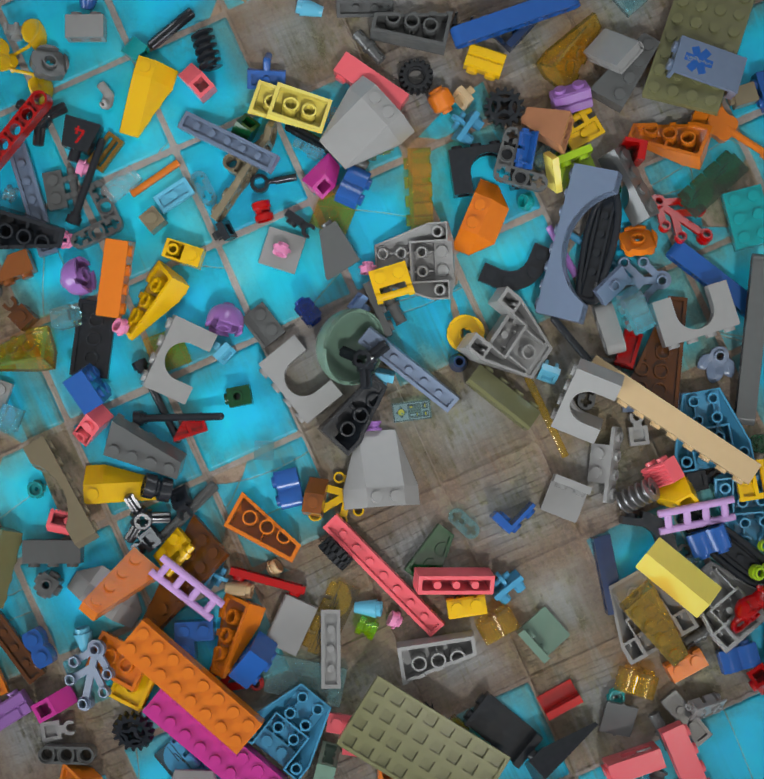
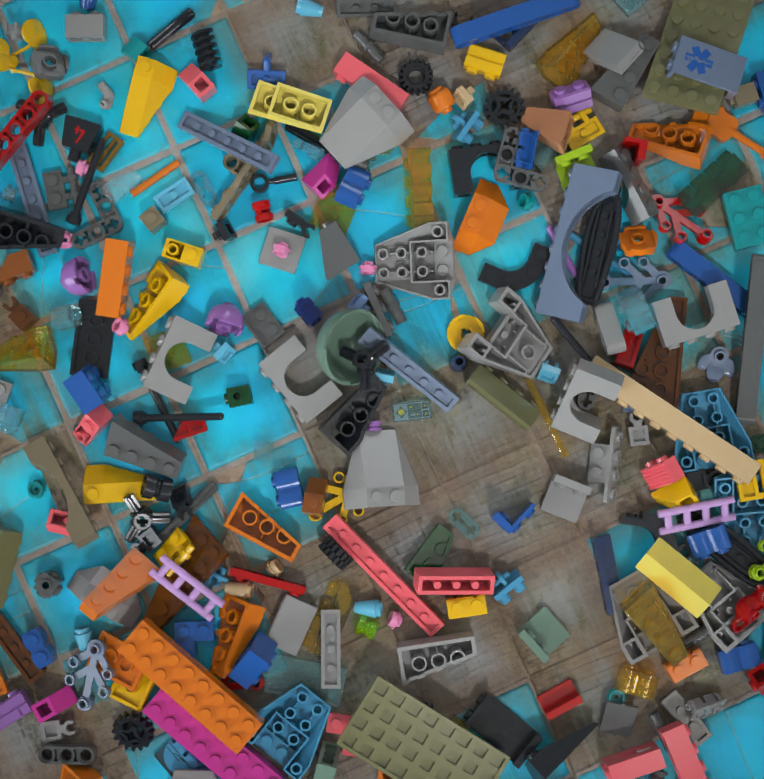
dark grey brick [22,539,84,567] -> none
yellow plate [368,261,415,305] -> none
clear yellow brick [475,604,521,646] -> none
light yellow tile [543,151,563,194] -> none
sand blue plate [592,265,631,306] -> none
flat silver piece [615,477,660,513] -> none

